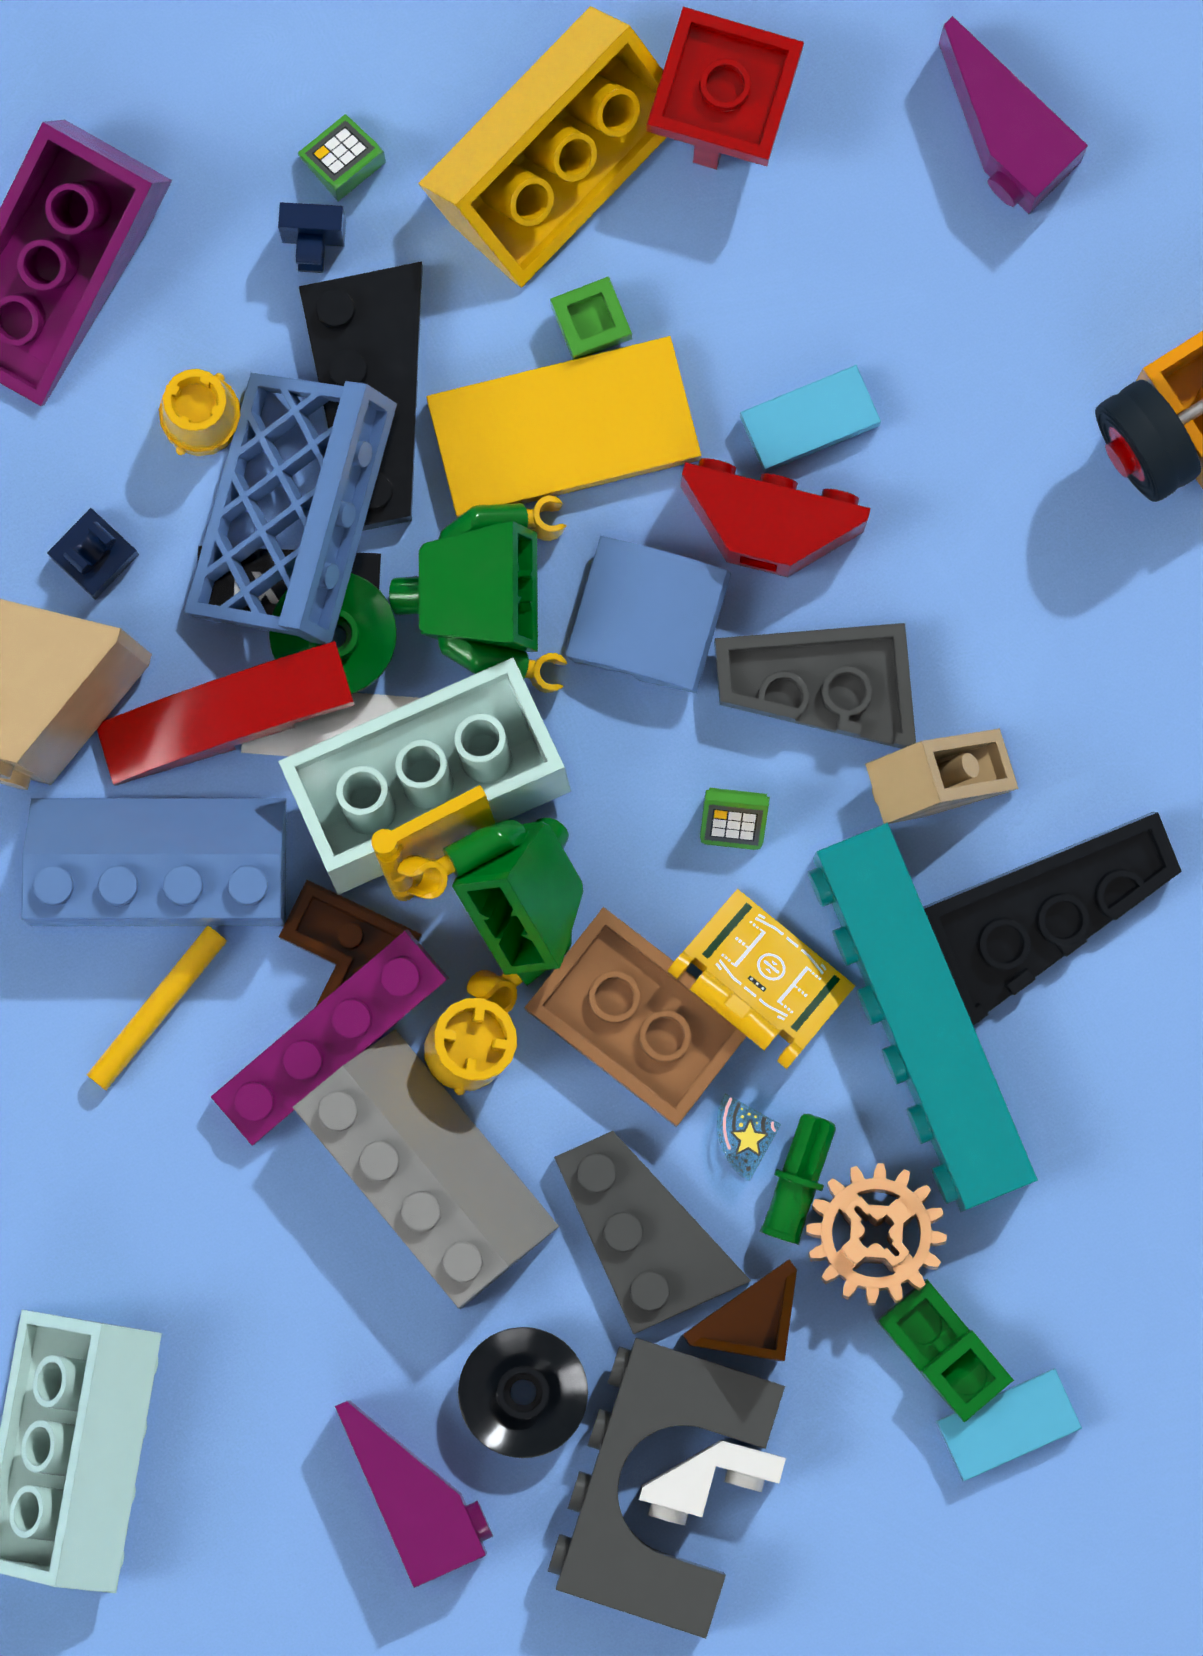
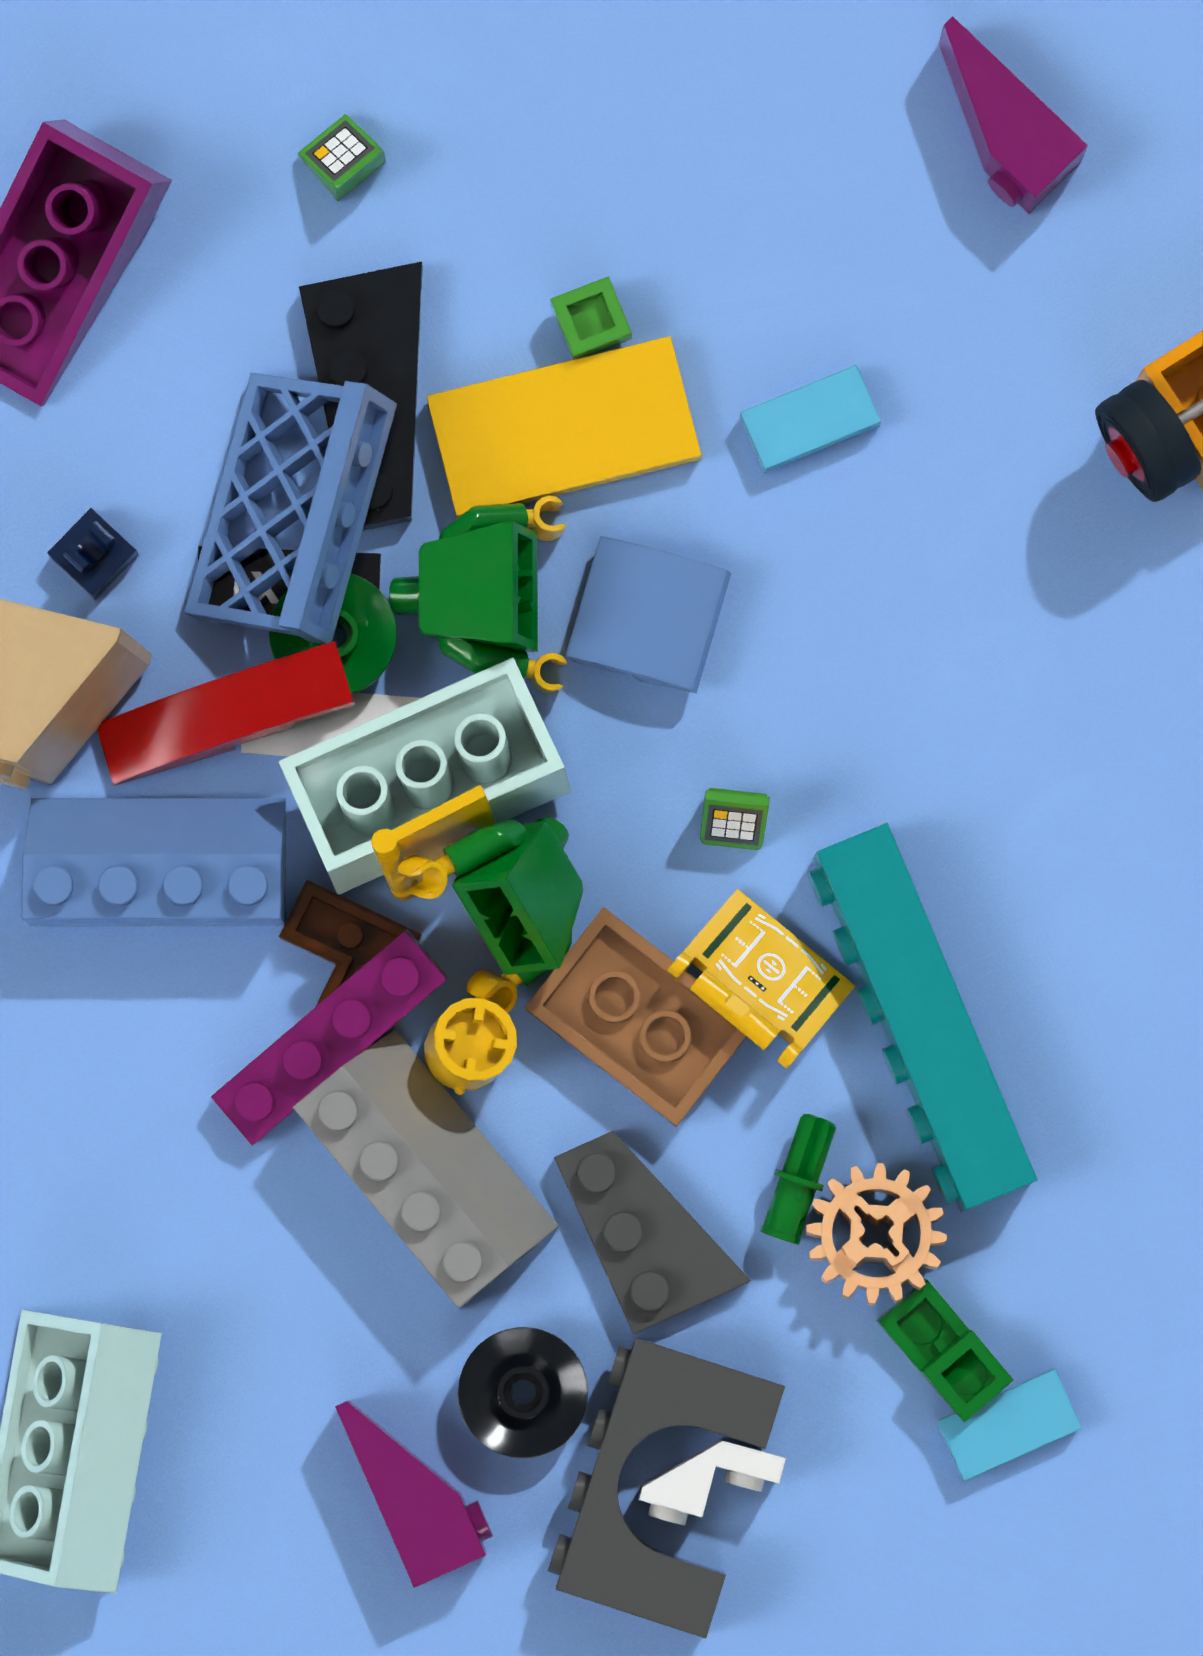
yellow bar [86,925,227,1091] -> none
yellow piece [159,369,241,456] -> none
dark blue tile [278,202,346,273] -> none
yellow slope [418,6,667,288] -> none
red bracket [646,7,804,170] -> none
red slope [681,458,871,577] -> none
reddish brown slope [682,1259,797,1361] -> none
dark grey wing [714,623,916,749] -> none
clear light blue tile [717,1093,781,1181] -> none
tan slope [865,728,1019,824] -> none
black wing [923,812,1182,1025] -> none

